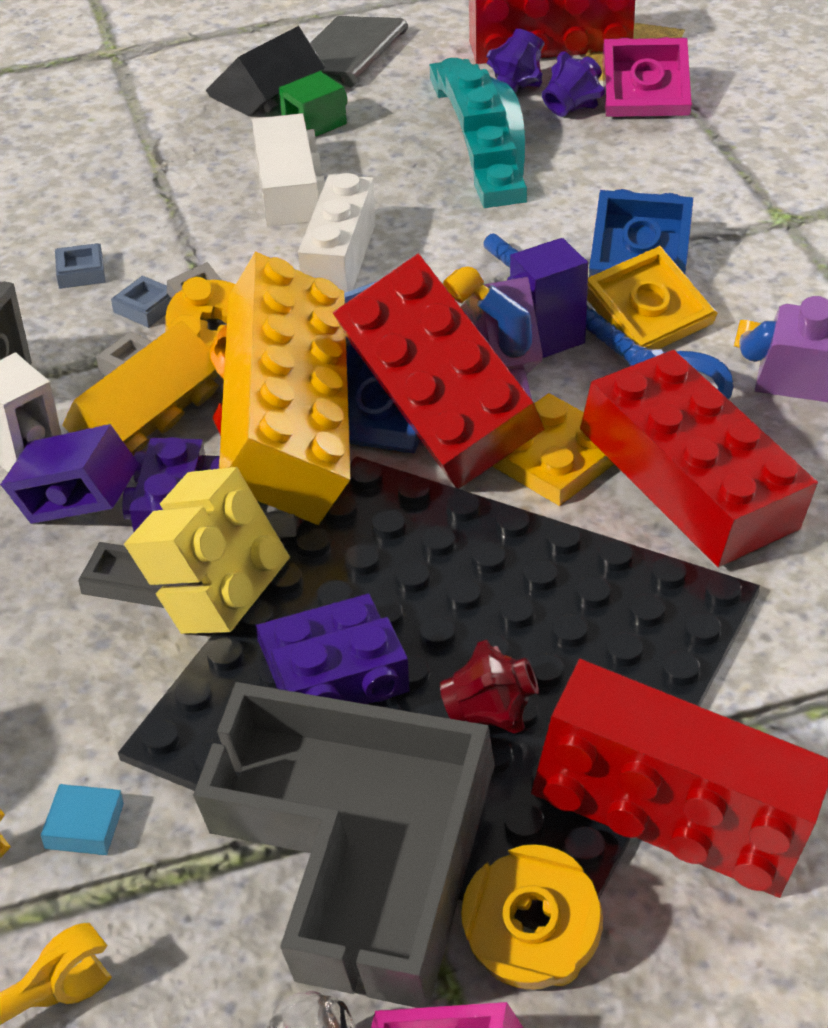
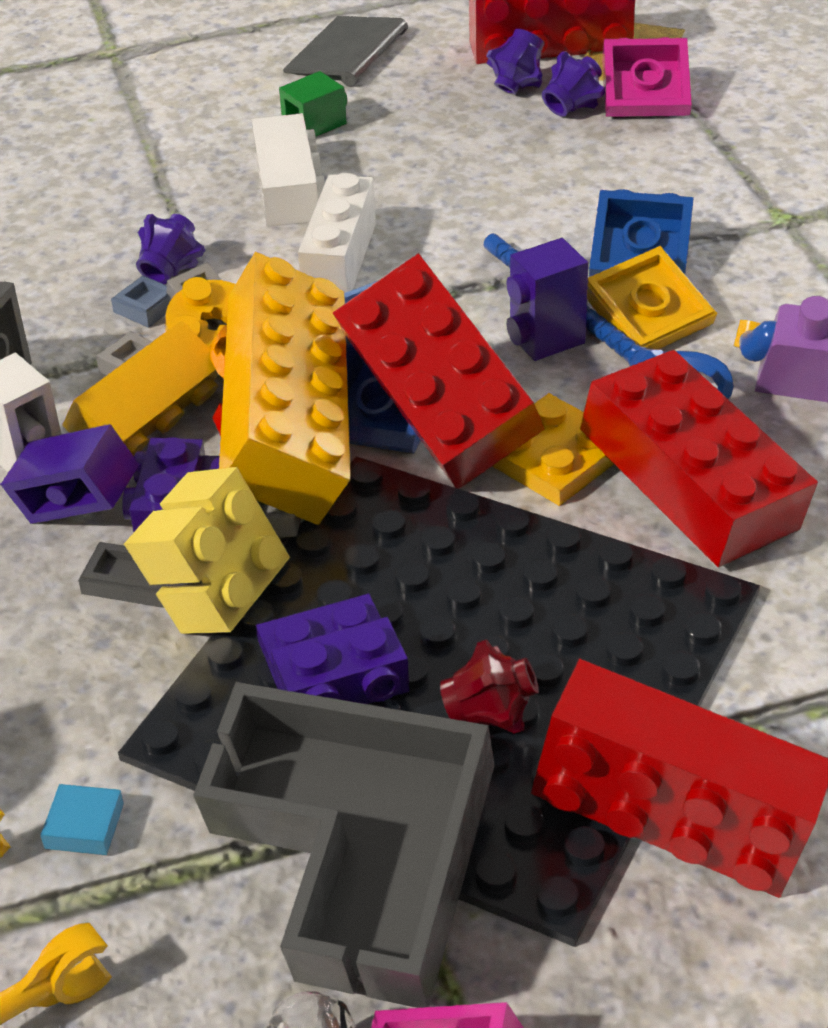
sand blue tile [55,243,106,289] -> none
black slope [206,25,325,116] -> none
teal piece [429,58,527,208] -> none
torso [443,266,543,399] -> none
yellow plate [461,845,603,990] -> none
none -> dark purple rock [136,214,206,285]

